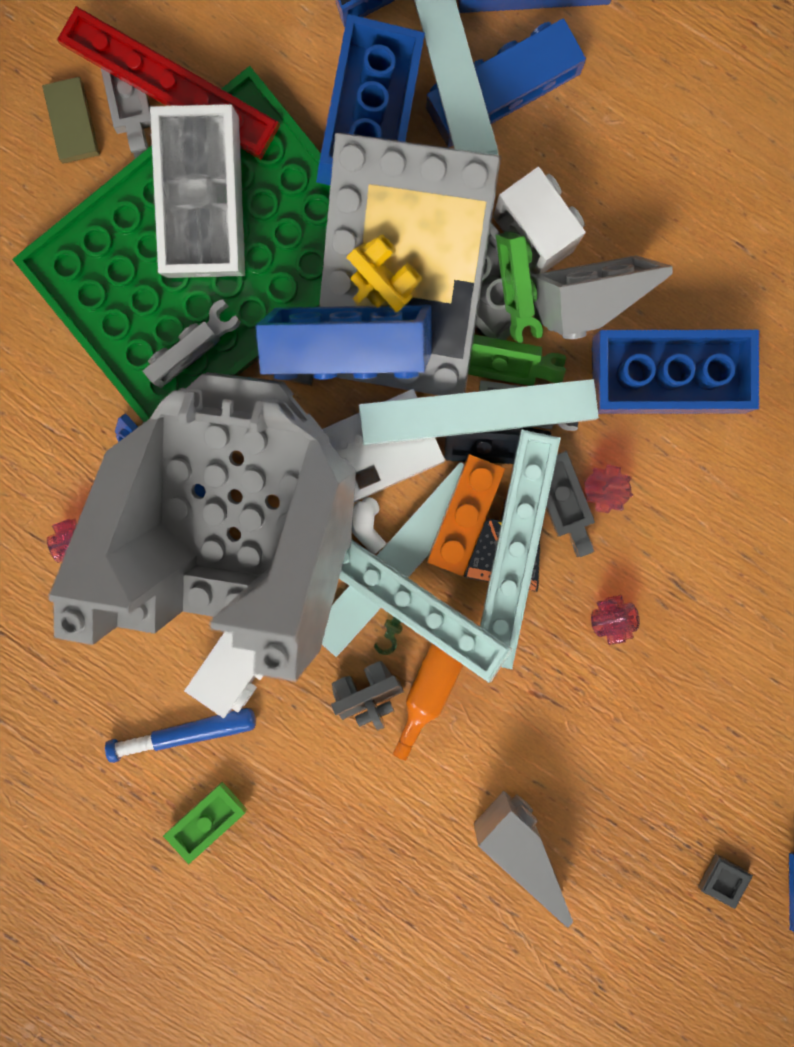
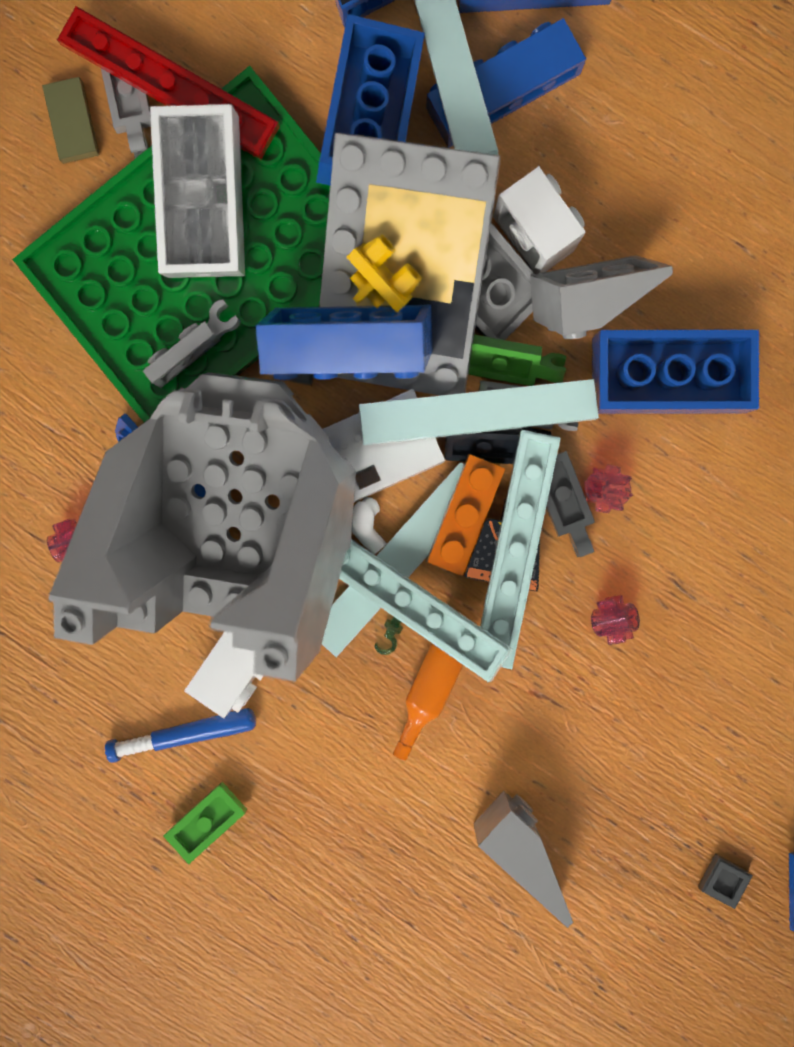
dark grey hips [331,661,404,731] -> none
bright green plate [496,231,543,343] -> none

